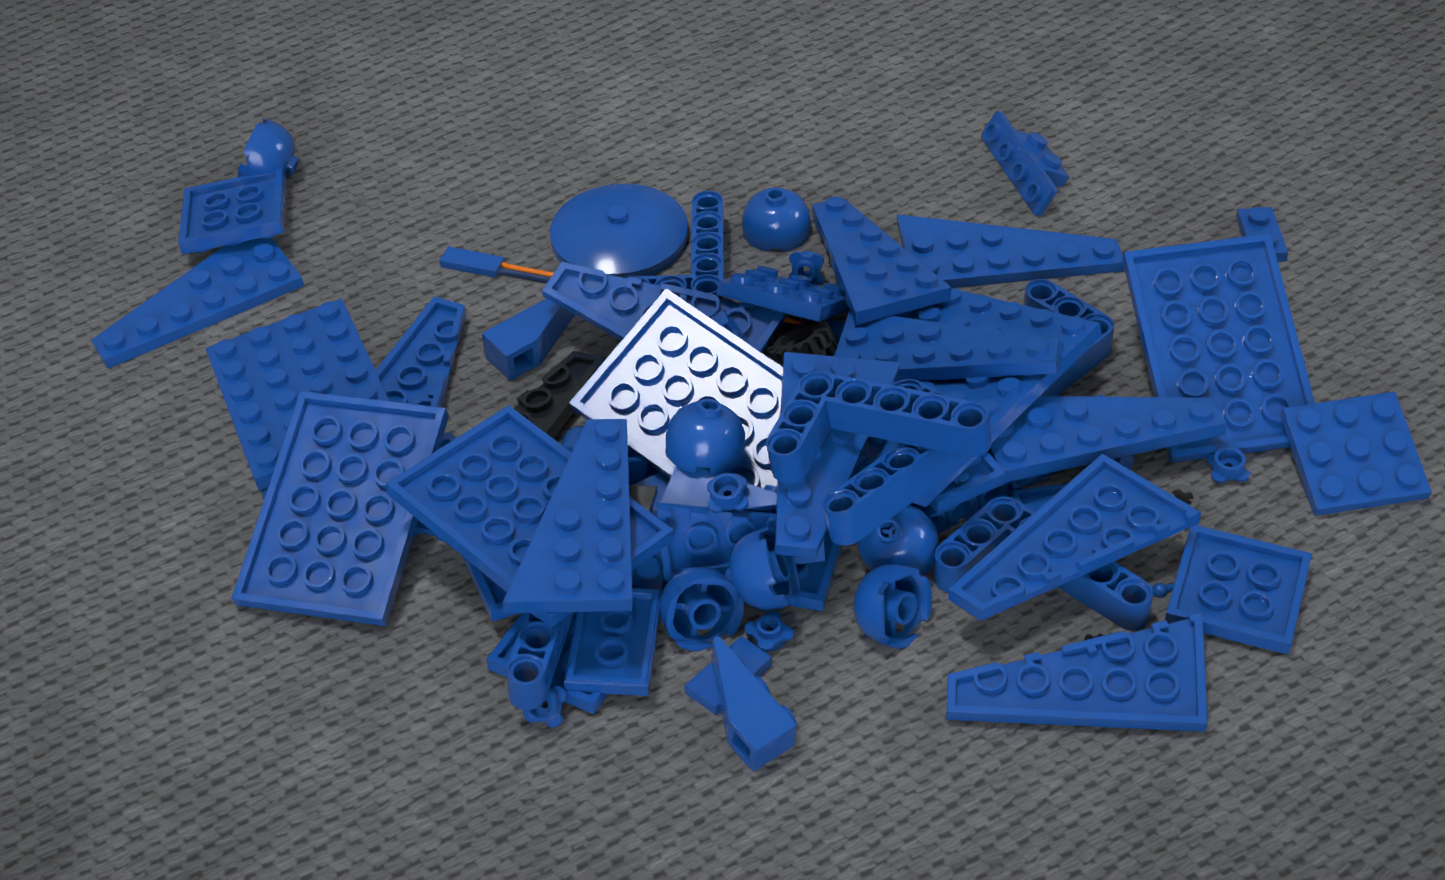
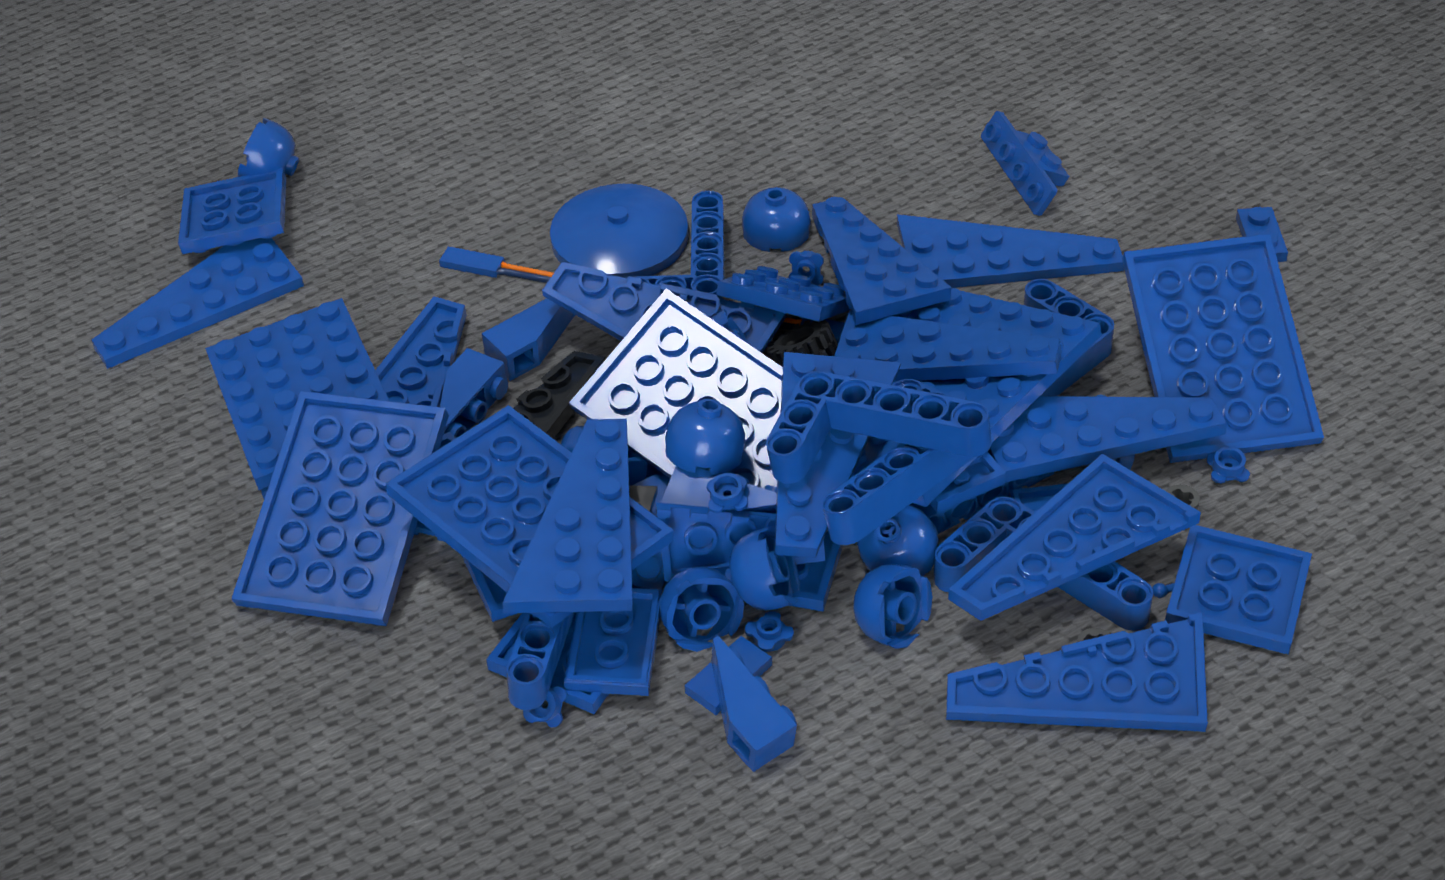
blue plate [1280,391,1432,516] -> none
none -> blue slope [440,348,508,438]

